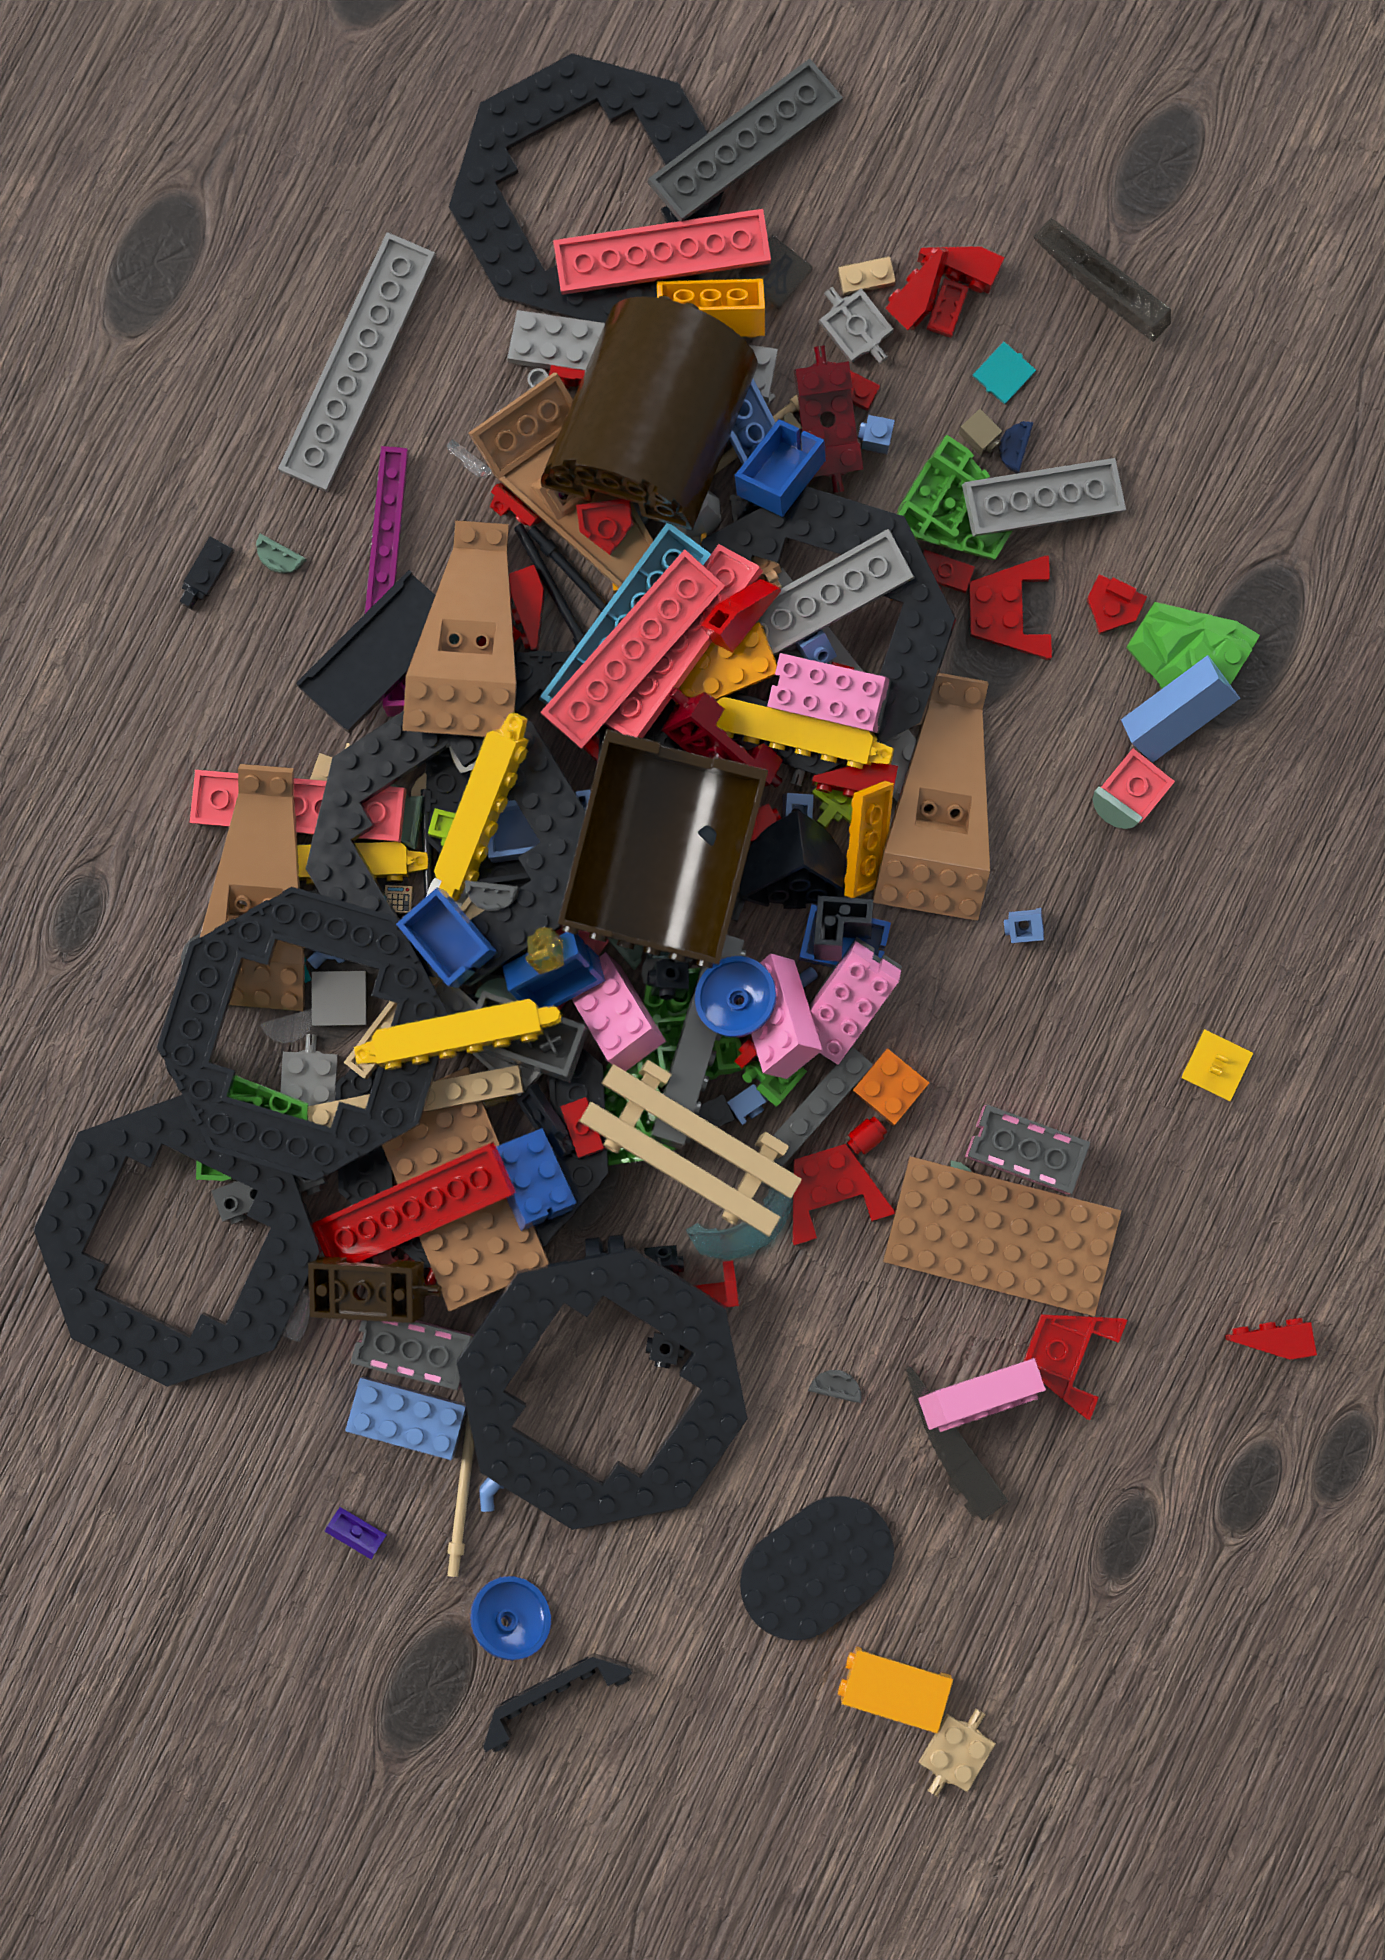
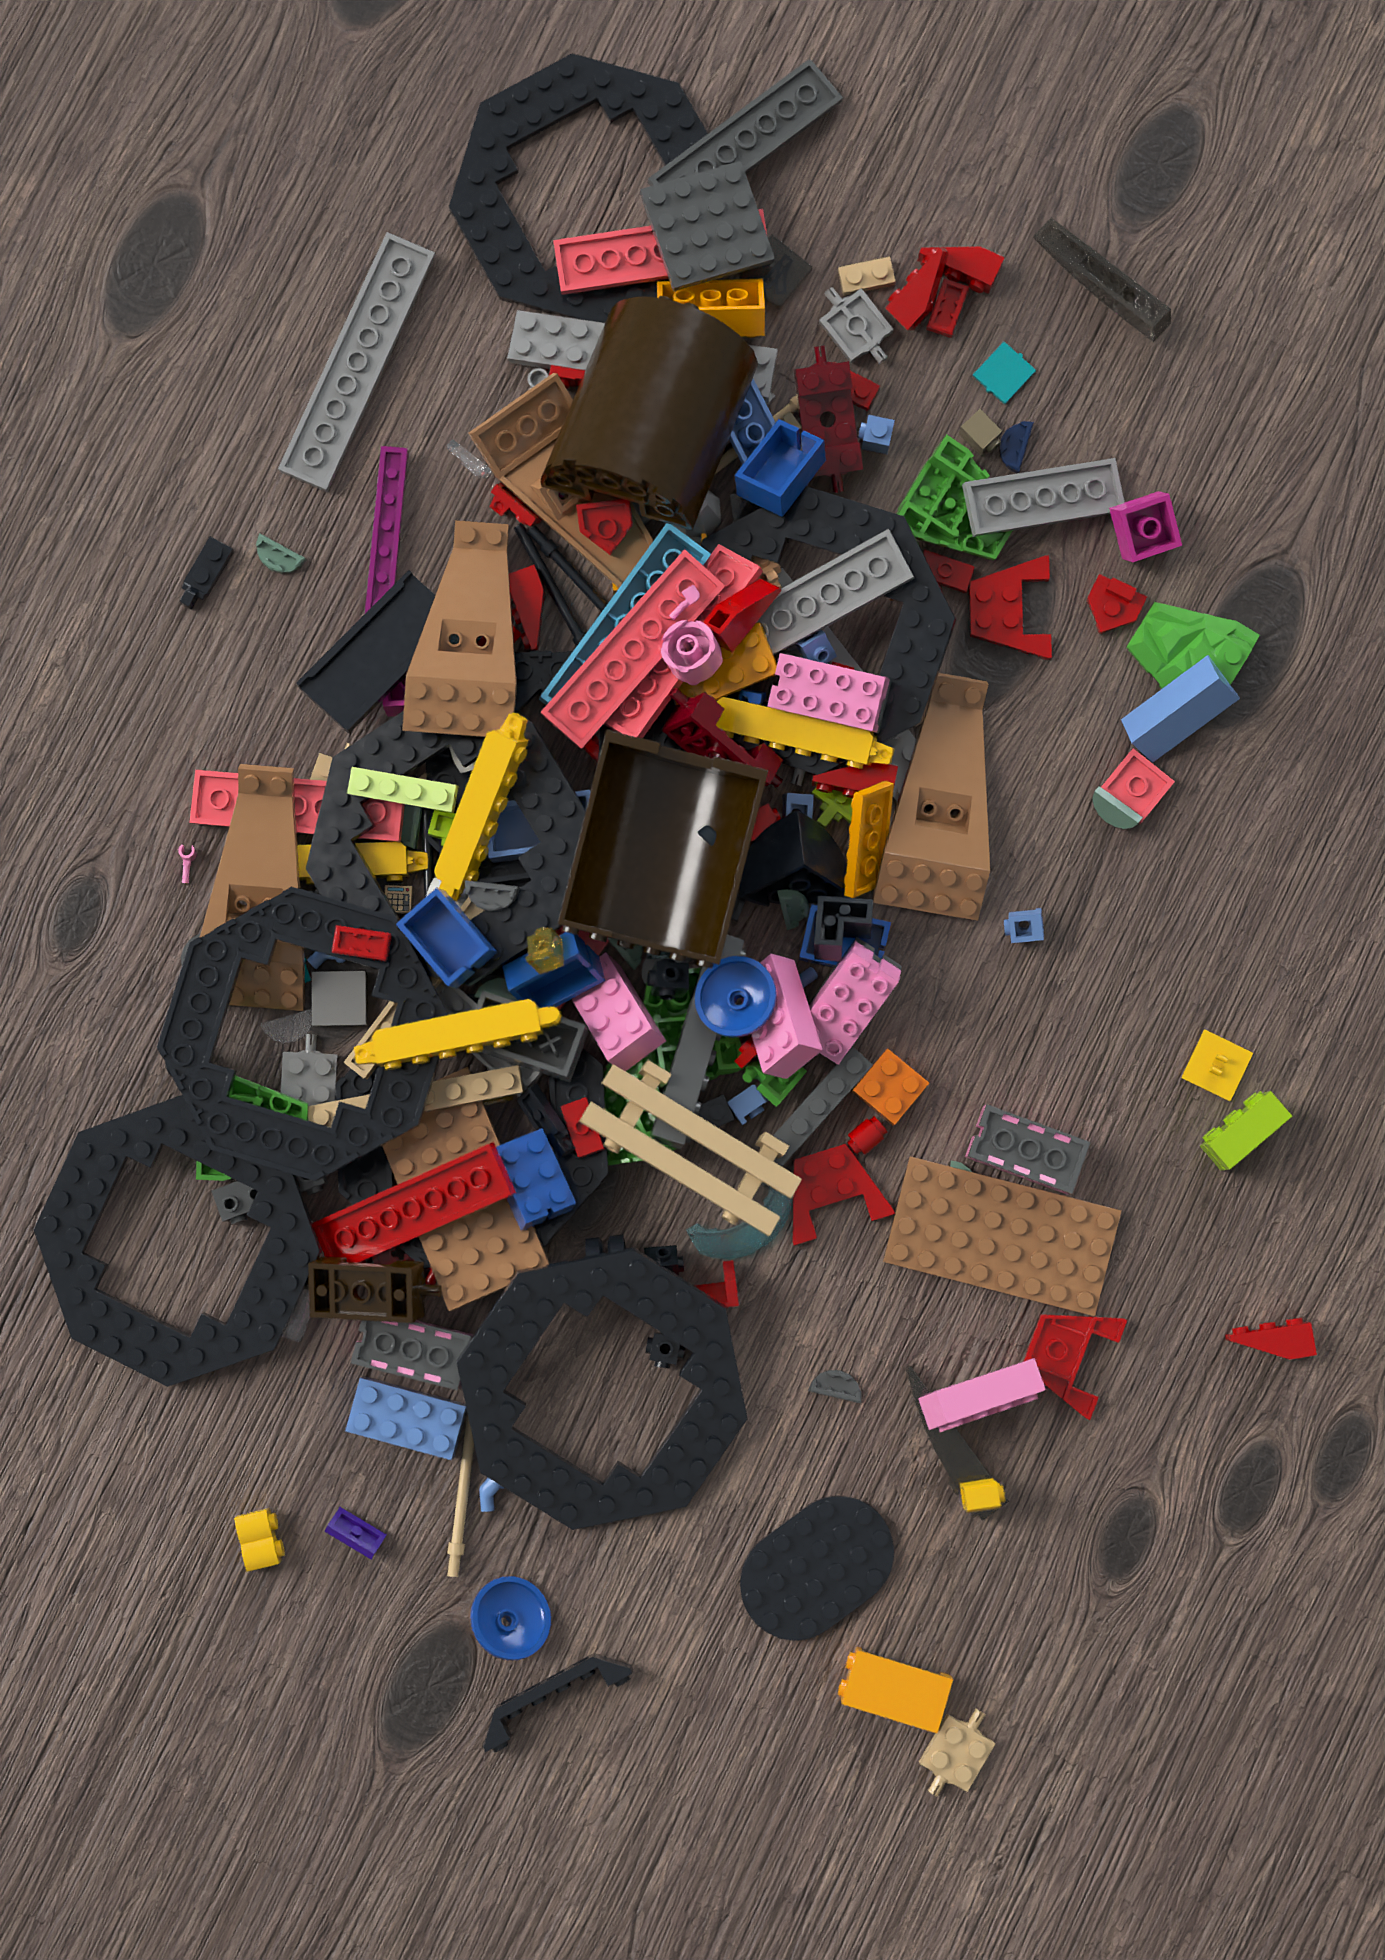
none -> bright pink hand [179,844,197,883]
none -> yellow brick [234,1508,285,1572]
none -> red plate [332,925,392,961]
none -> yellowish green plate [347,767,459,813]
none -> dark grey plate [640,161,775,292]
none -> bright pink brick [661,620,723,685]
none -> bright pink hand [669,585,700,620]
none -> blue tile [738,689,766,705]
none -> sand green tile [777,889,809,930]
none -> yellow brick [960,1478,1005,1513]
none -> dark pink brick [1109,491,1182,562]
none -> lime piece [1200,1091,1292,1171]

